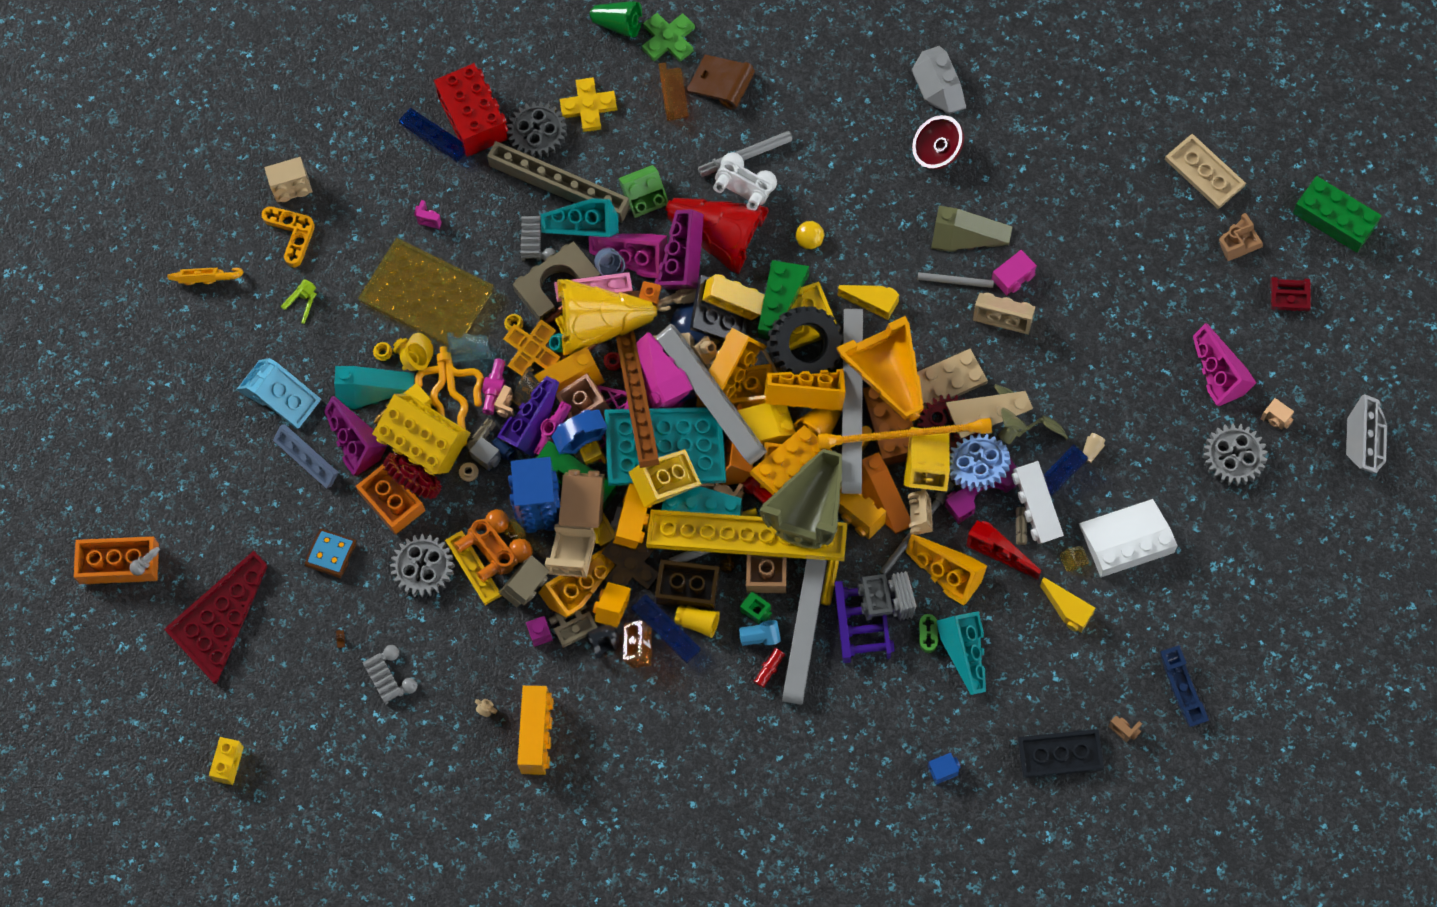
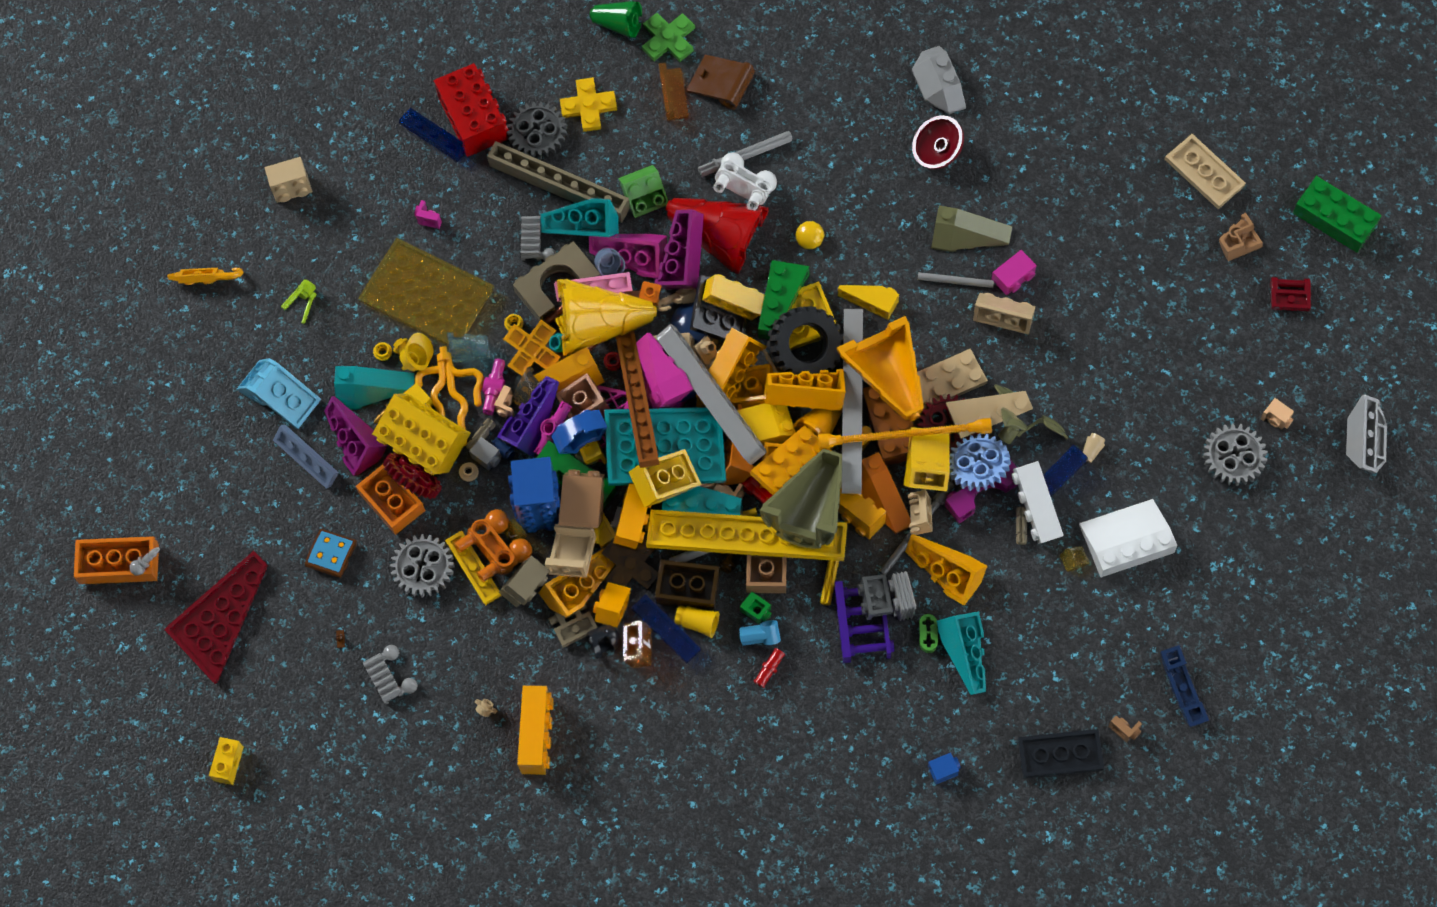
light orange beam [261,206,315,267] -> none
magenta brick [526,616,553,647] -> none
light grey beam [782,559,827,705] -> none
red wedge [966,520,1041,580] -> none
yellow slope [1040,577,1095,633] -> none
dark pink wedge [1193,323,1256,406] -> none

